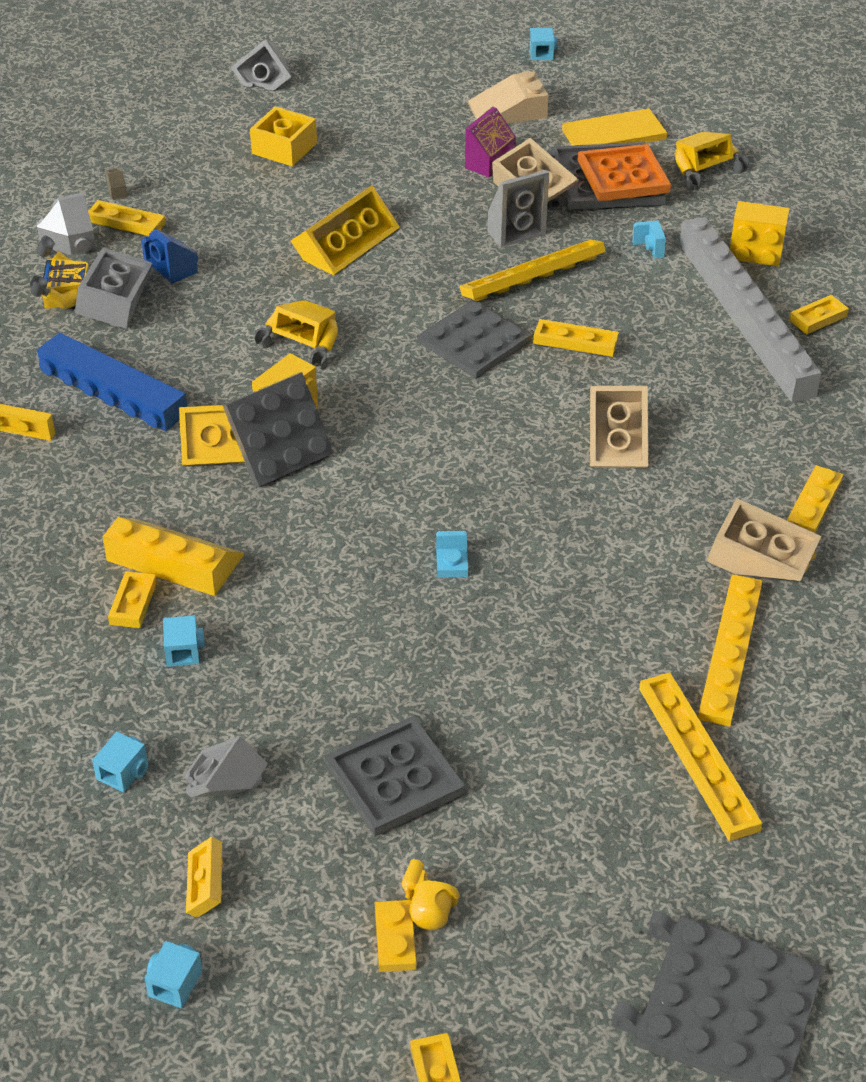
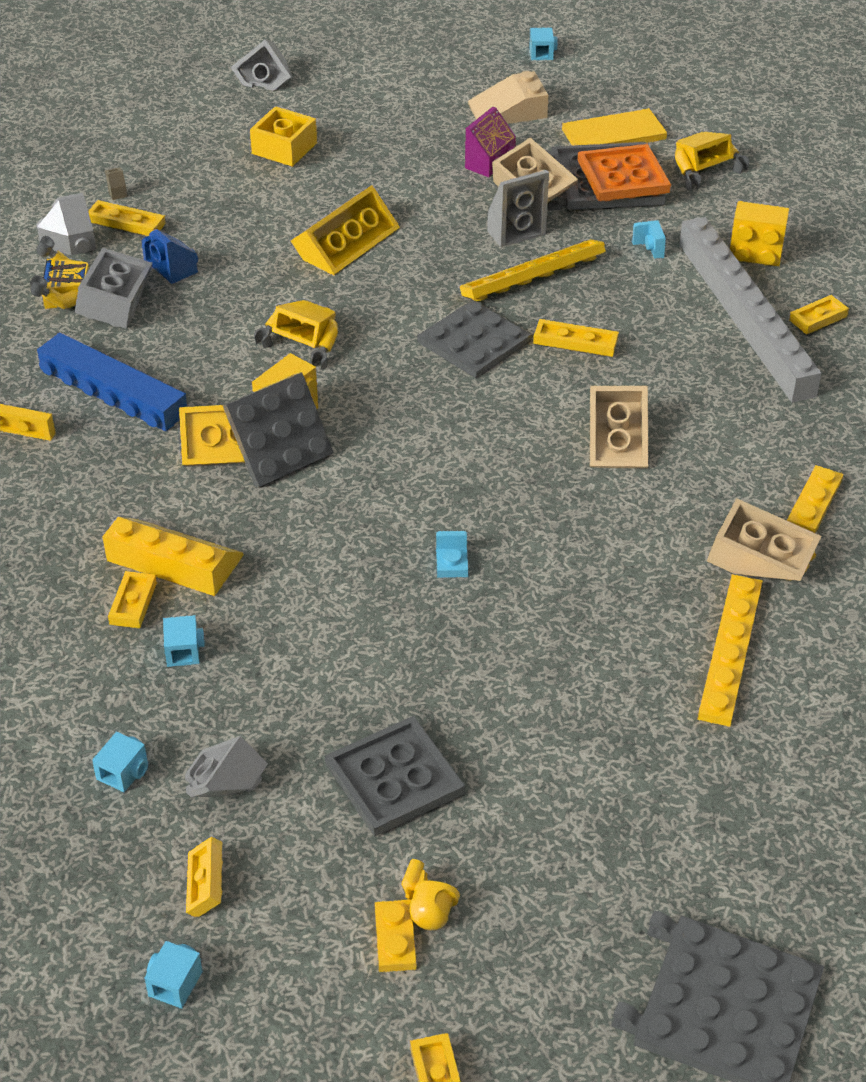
yellow plate [639,672,762,842] -> none

